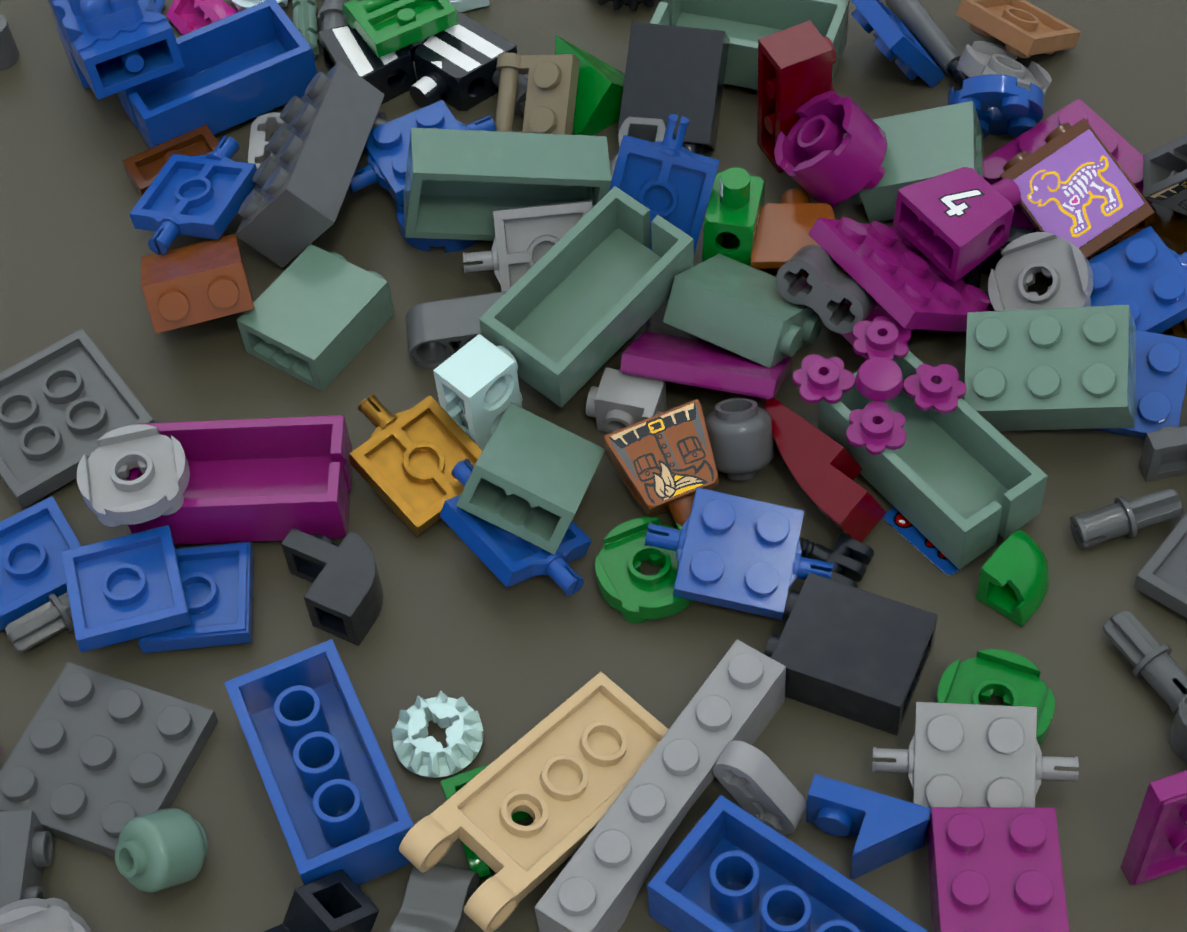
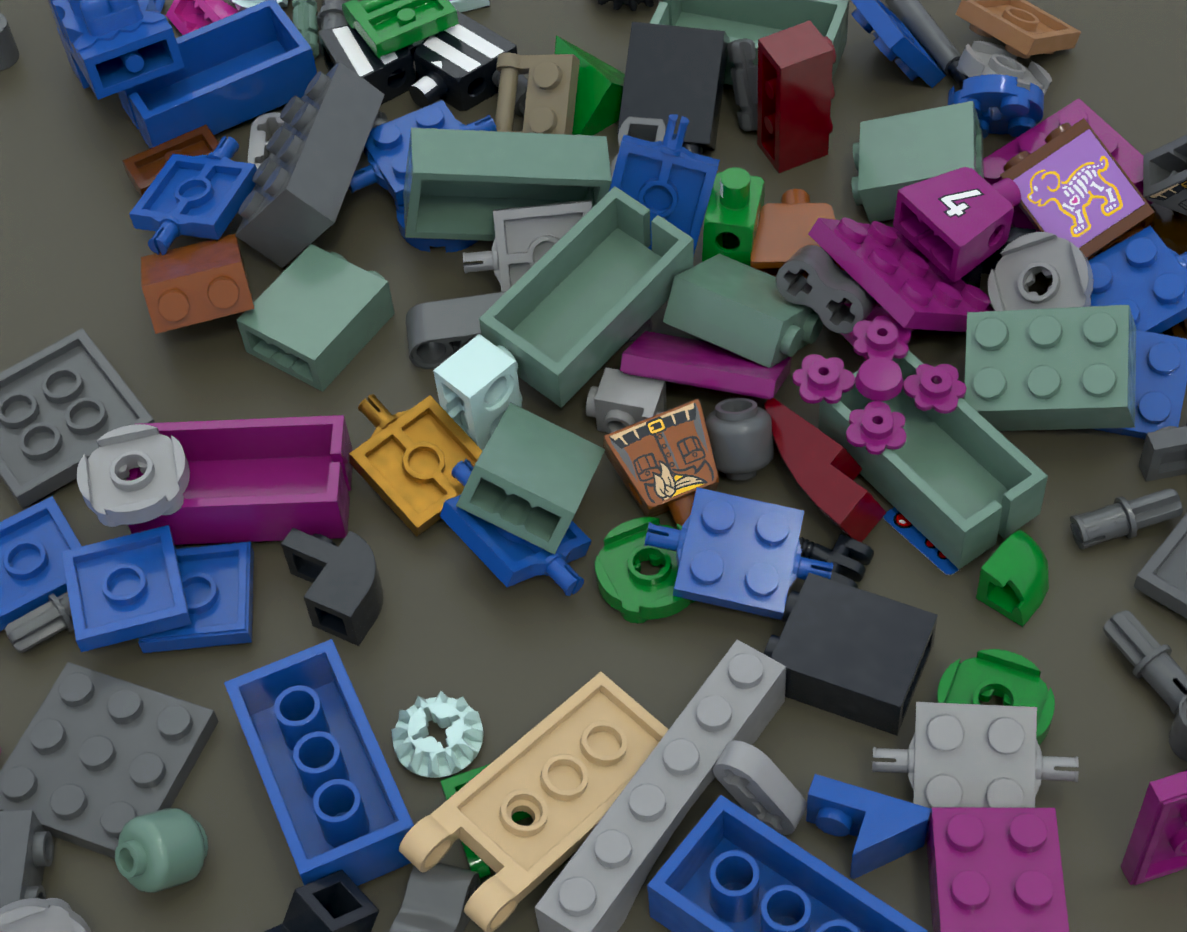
magenta brick [774,91,888,208] -> none
none -> dark grey axle [727,38,758,131]

